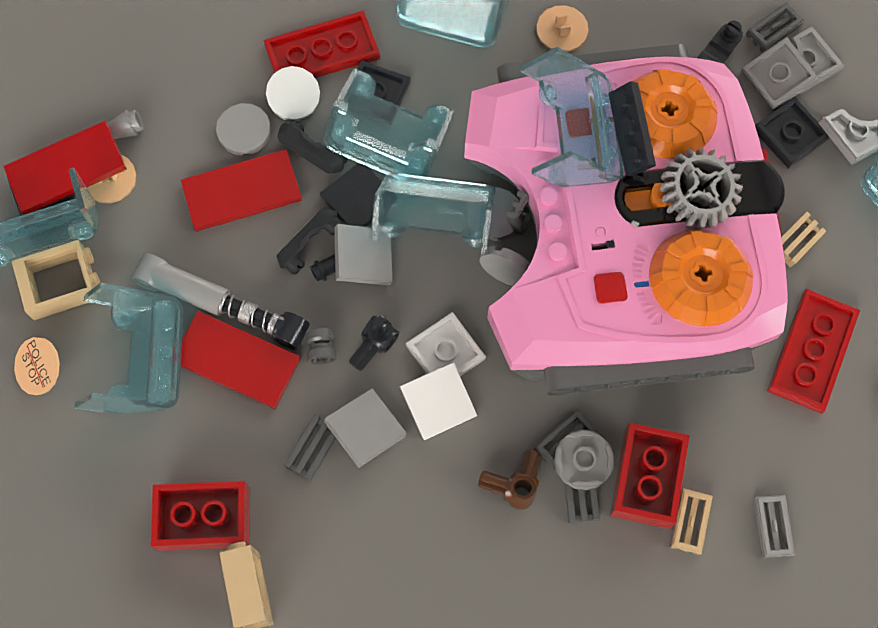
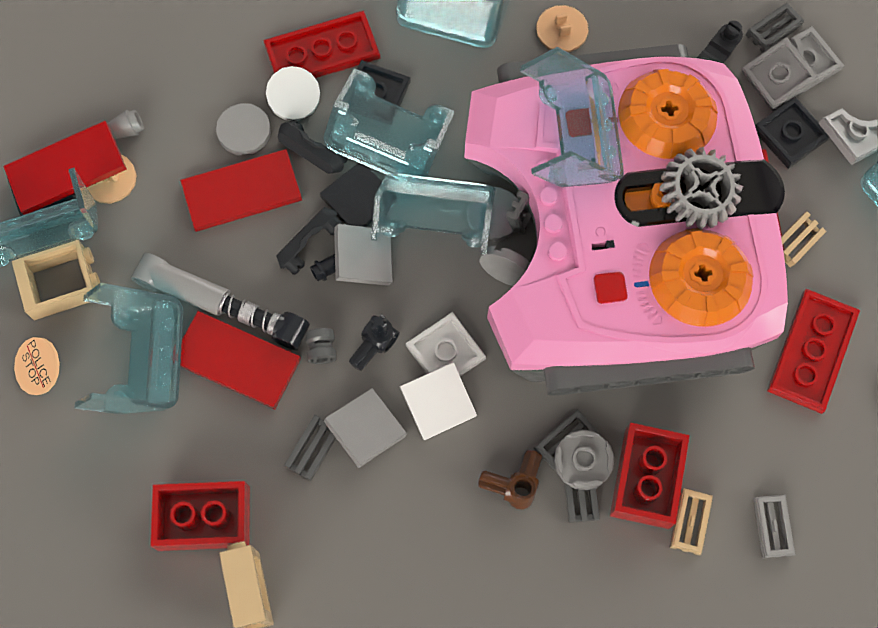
black plate [608,81,656,177] -> none

